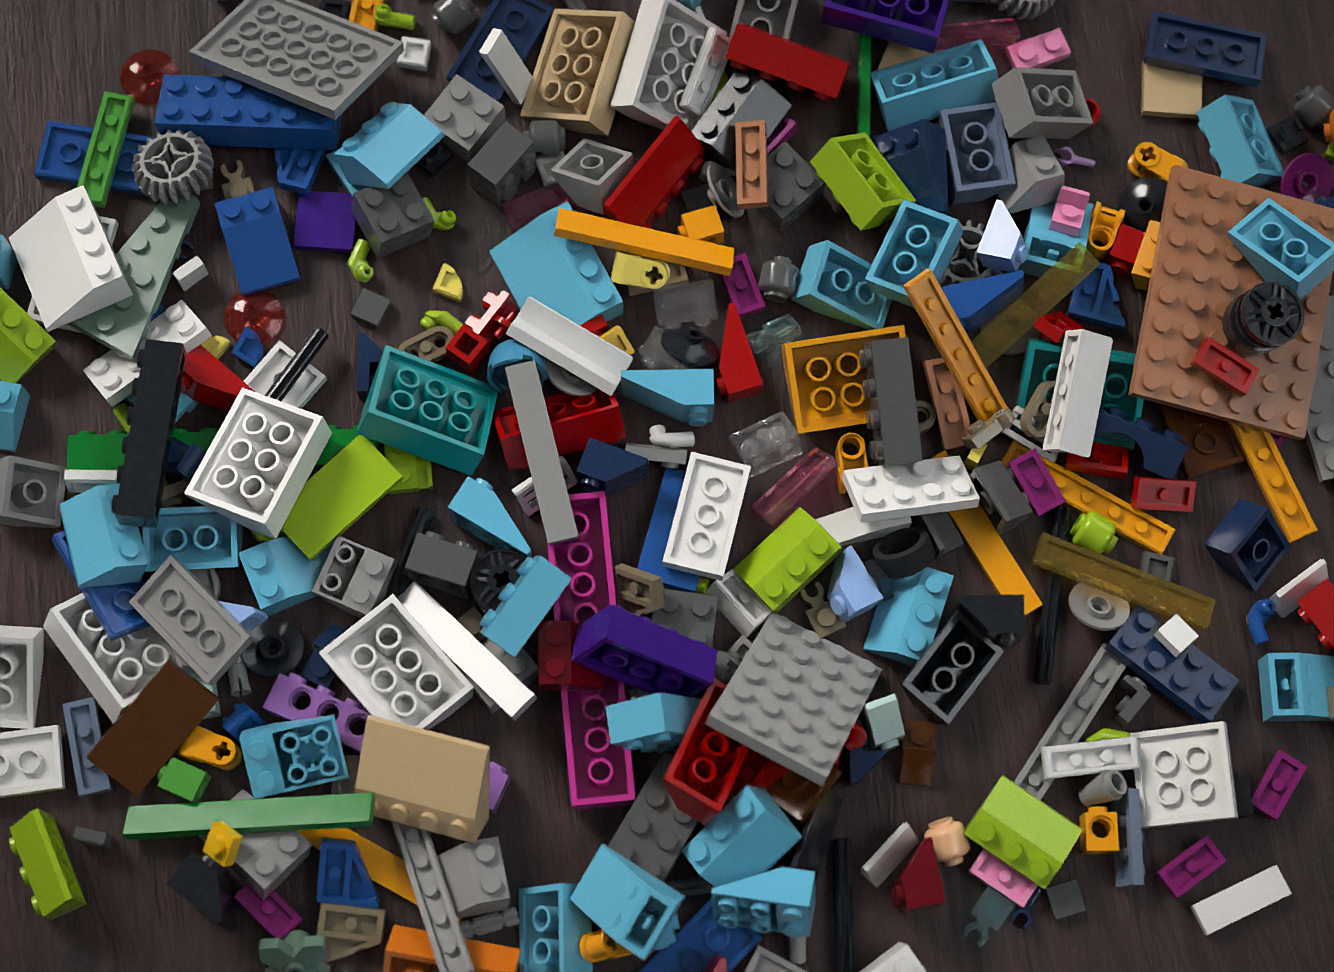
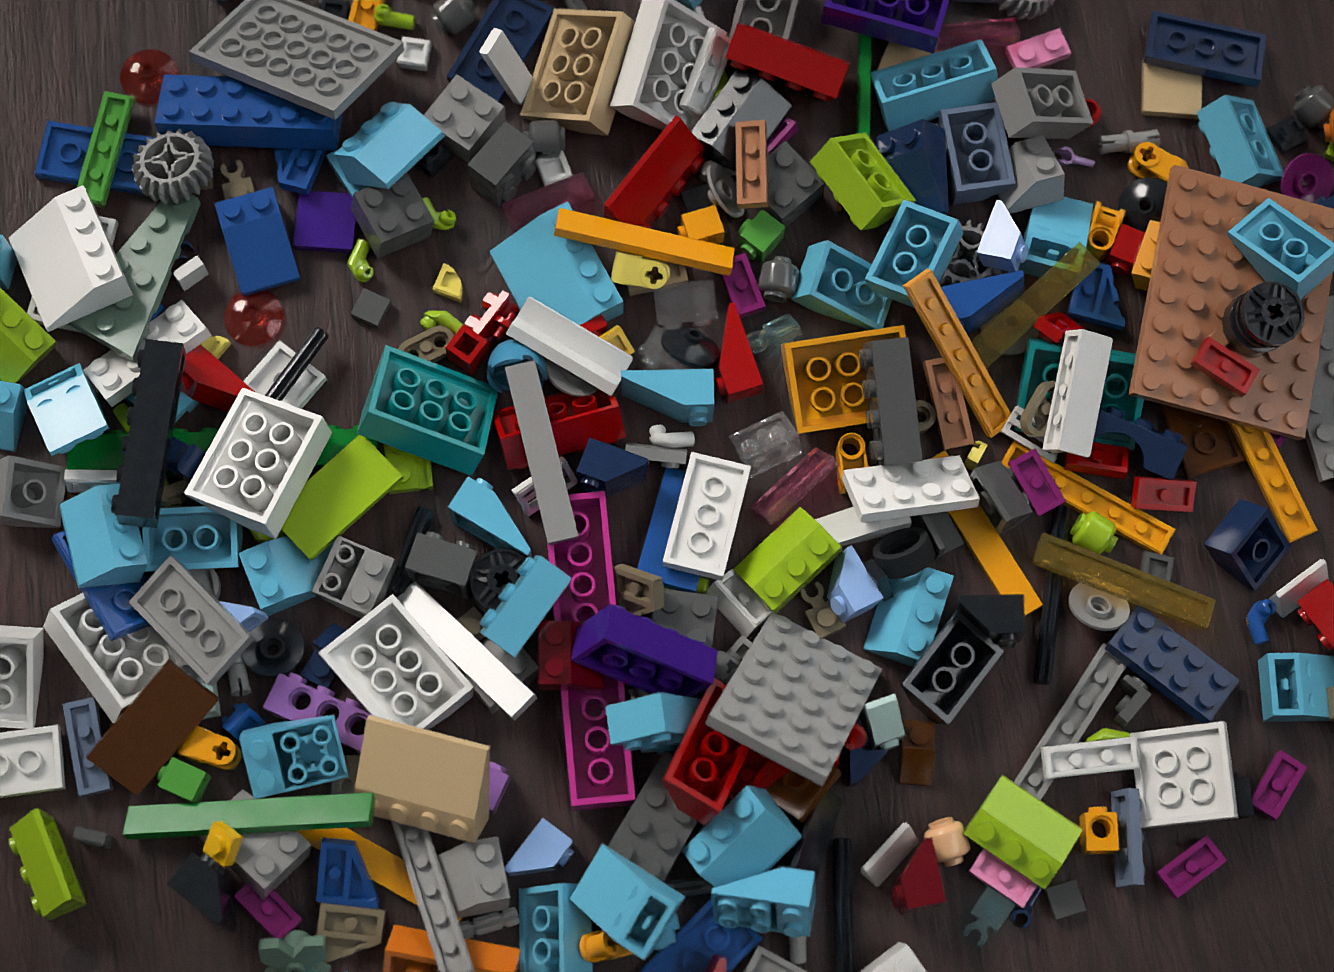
blue tile [231,327,263,368] -> none
dark blue slope [357,333,383,400] -> none
light grey slope [550,138,634,214] -> none
dark tan plate [961,408,1016,449] -> none
bright pink bracket [1049,186,1090,238] -> none
light grey cone [1078,770,1127,807] -> none
white tile [1154,614,1199,657] -> none
white tile [1190,865,1292,935] -> none
none -> slope [24,363,109,456]
none -> light blue slope [504,818,575,876]
none -> bright green brick [738,209,785,263]
none -> light grey pin [1097,129,1160,154]

